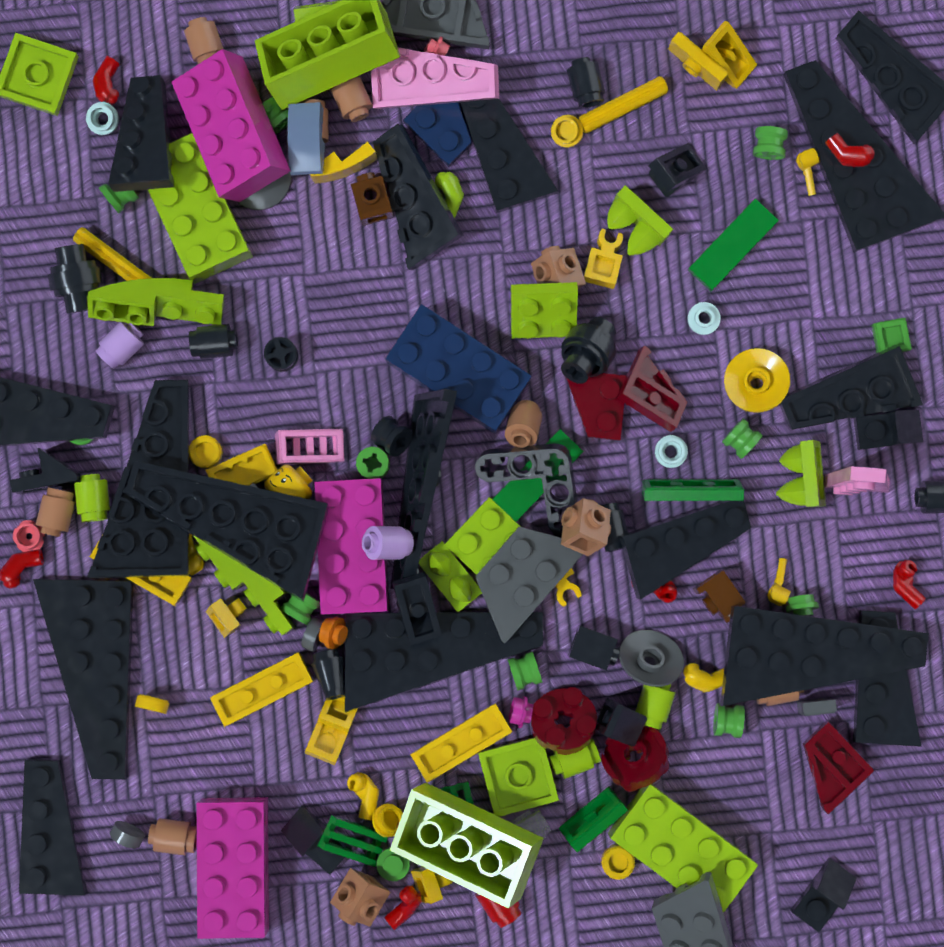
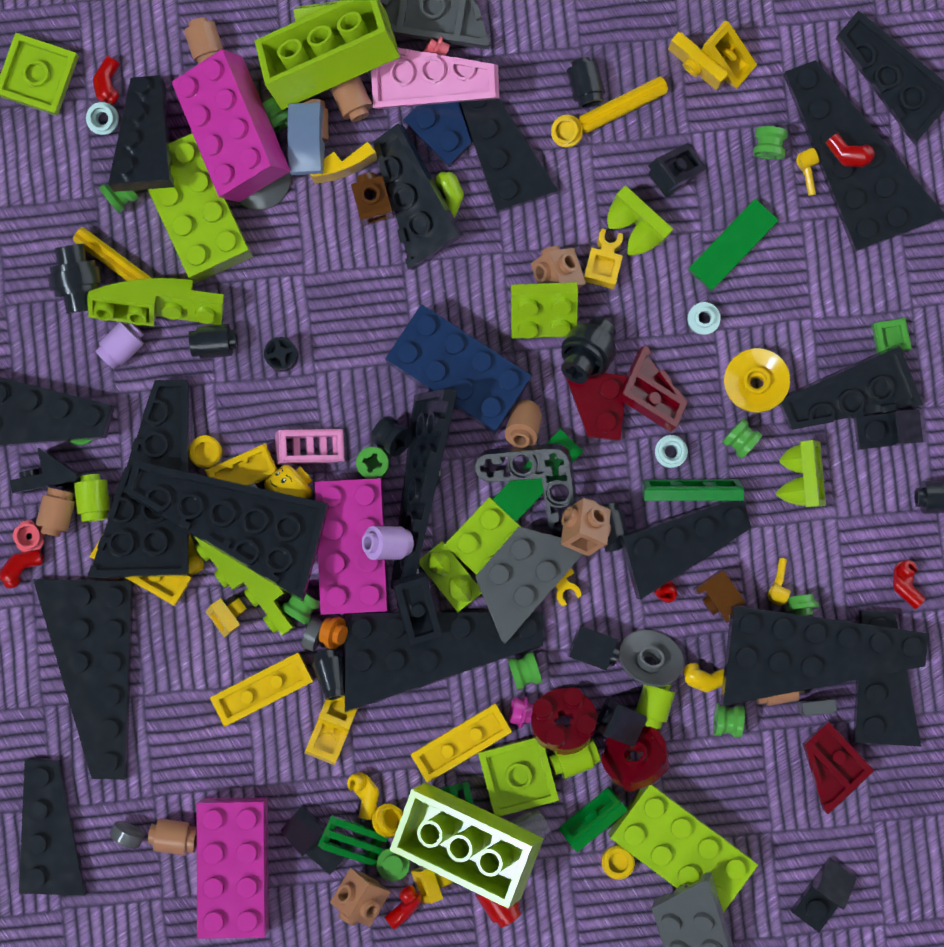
yellow tile [134,694,170,714] -> none
bright pink wing [824,466,890,495] -> none

